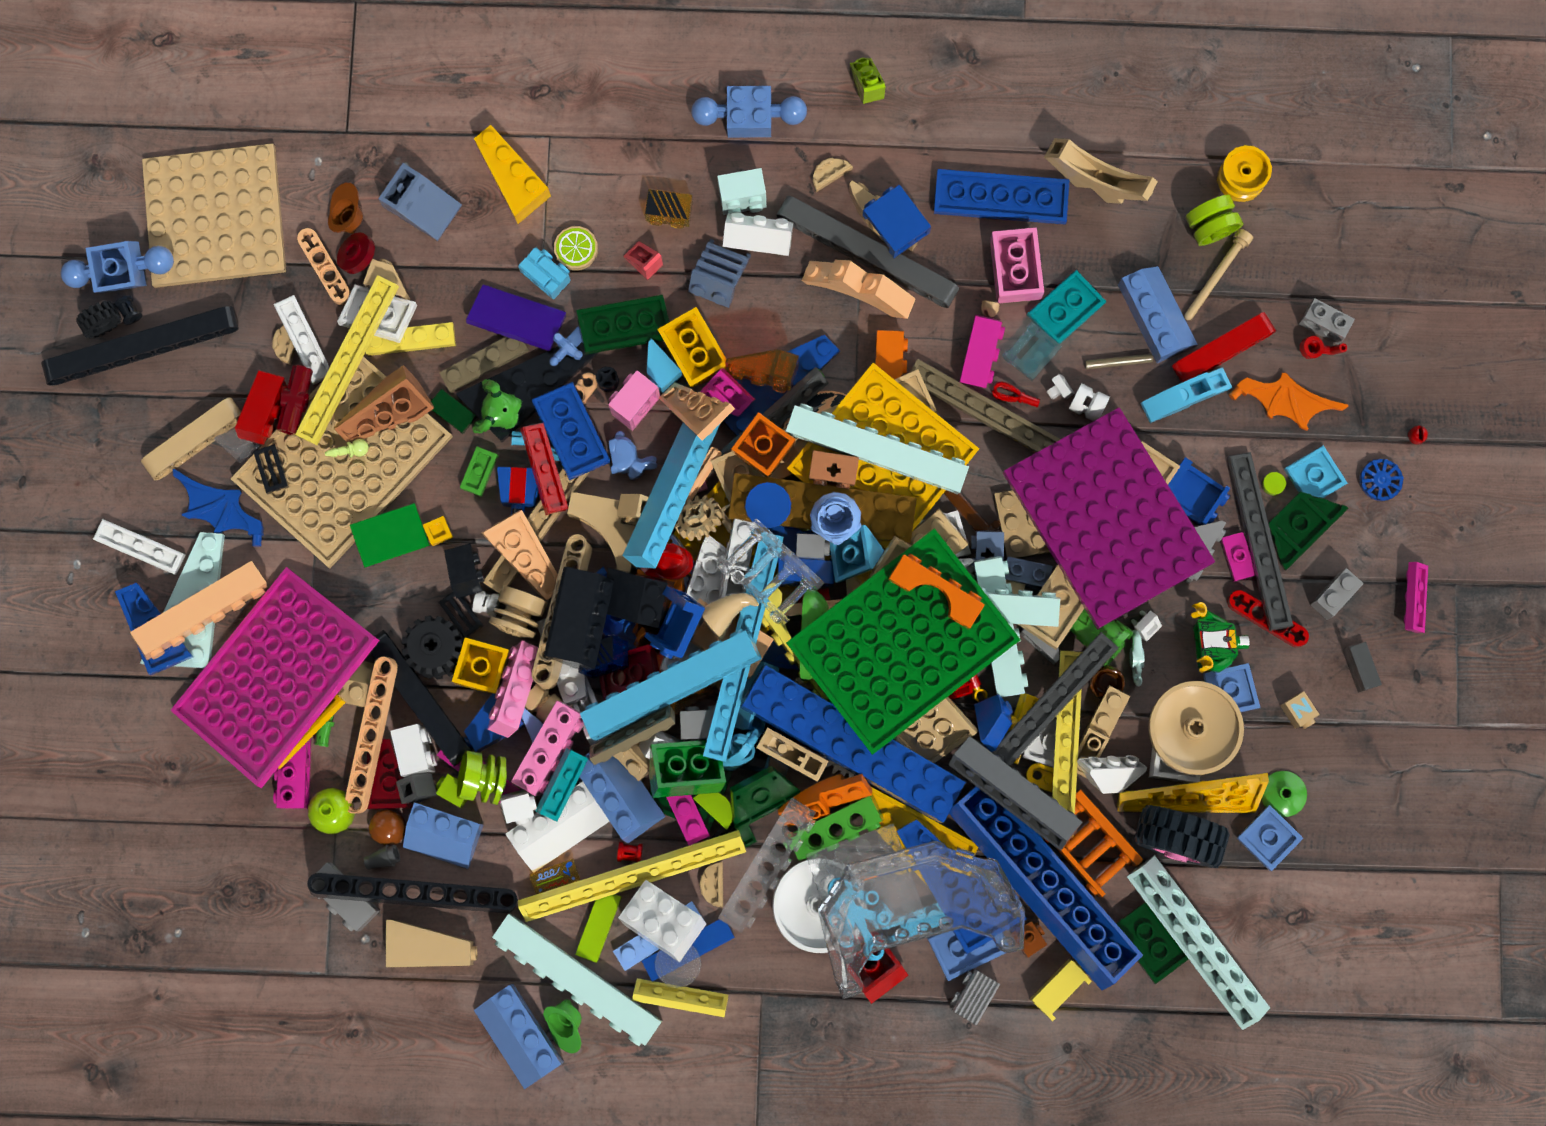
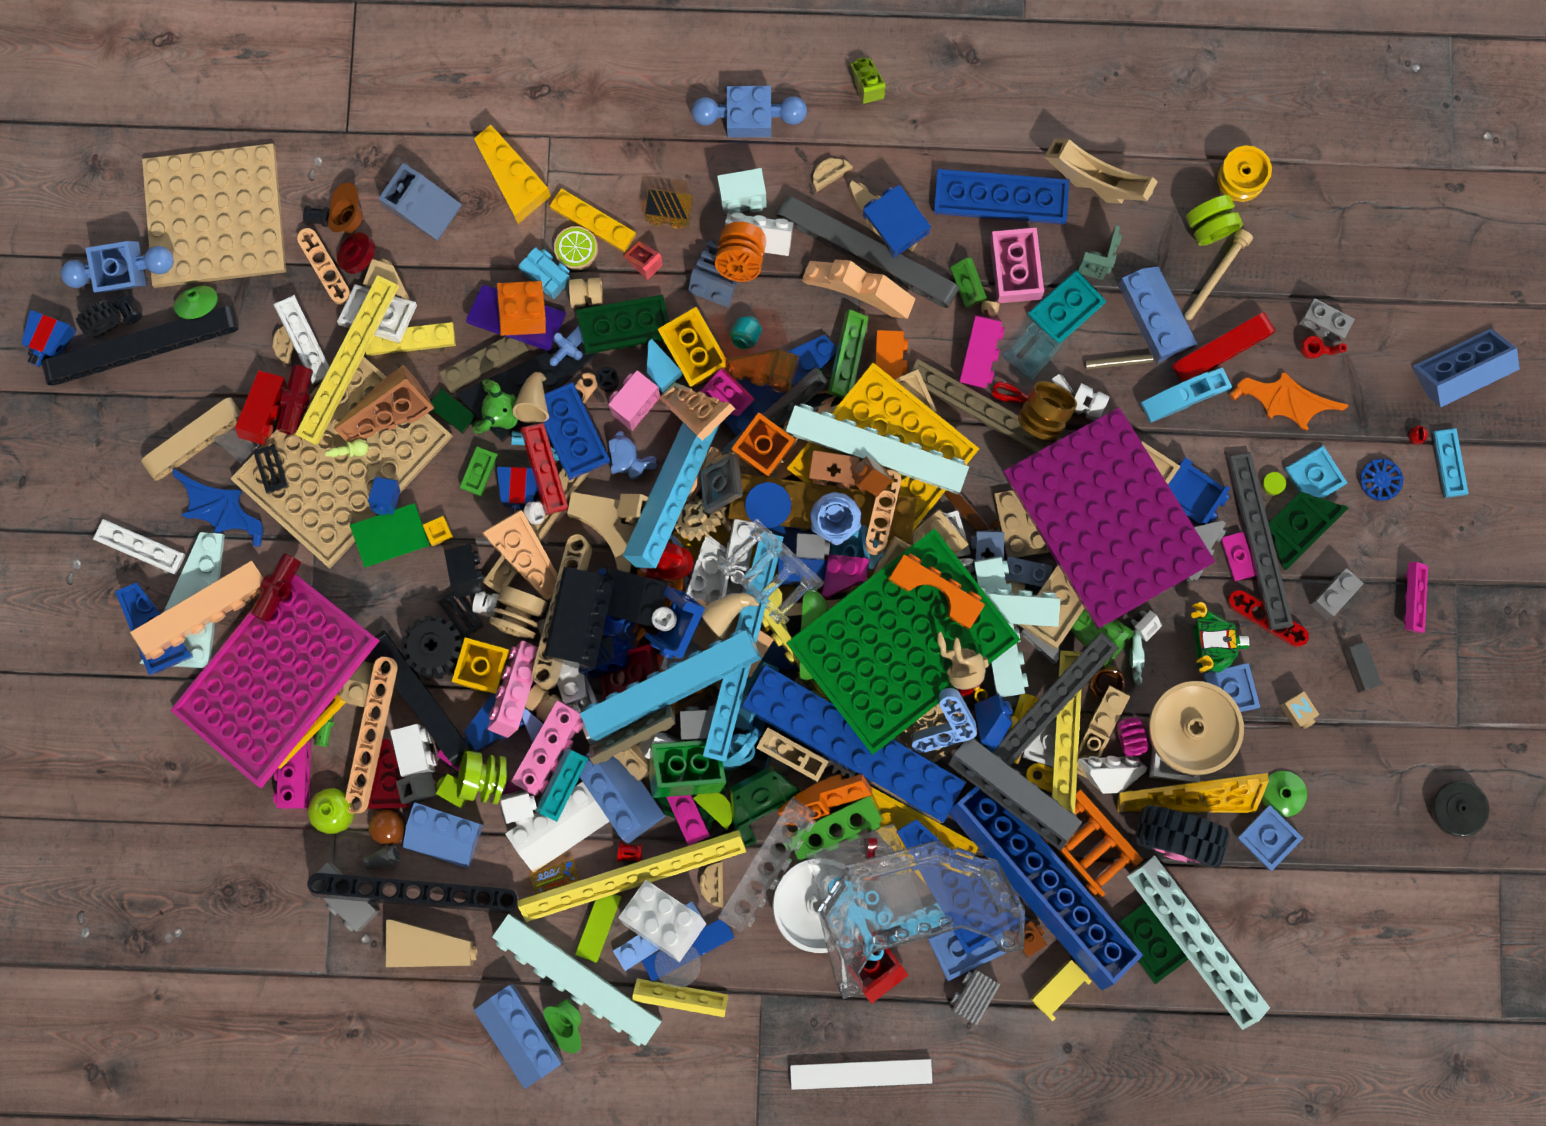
none -> torso [22,310,77,367]
none -> bright green dish [174,286,218,319]
none -> dark red piece [250,553,302,623]
none -> black bush [303,205,330,227]
none -> blue brick [368,477,401,515]
none -> orange brick [497,281,546,336]
none -> tan hat [513,372,549,423]
none -> white tile [524,501,545,524]
none -> yellow plate [549,188,636,253]
none -> tan wheel [569,277,603,308]
none -> white tile [652,607,677,631]
none -> dark grey plate [700,454,743,514]
none -> orange wheel [715,222,767,282]
none -> teal head [730,316,762,350]
none -> white tile [790,1059,932,1090]
none -> dark pink wing [822,554,869,600]
none -> bright green plate [828,309,869,399]
none -> dark orange brick [851,456,893,497]
none -> dark red tile [864,838,878,862]
none -> light nougat beam [865,470,901,555]
none -> light blue beam [911,688,977,753]
none -> tan hair [937,632,989,690]
none -> bright green plate [950,257,987,308]
none -> pearl gold wheel [1018,381,1077,441]
none -> sand green bracket [1078,225,1122,280]
none -> dark pink gear [1117,717,1148,757]
none -> medium blue slope [1413,329,1520,408]
none -> pearl dark grey wheel [1431,781,1489,837]
none -> medium azure tile [1432,428,1469,498]

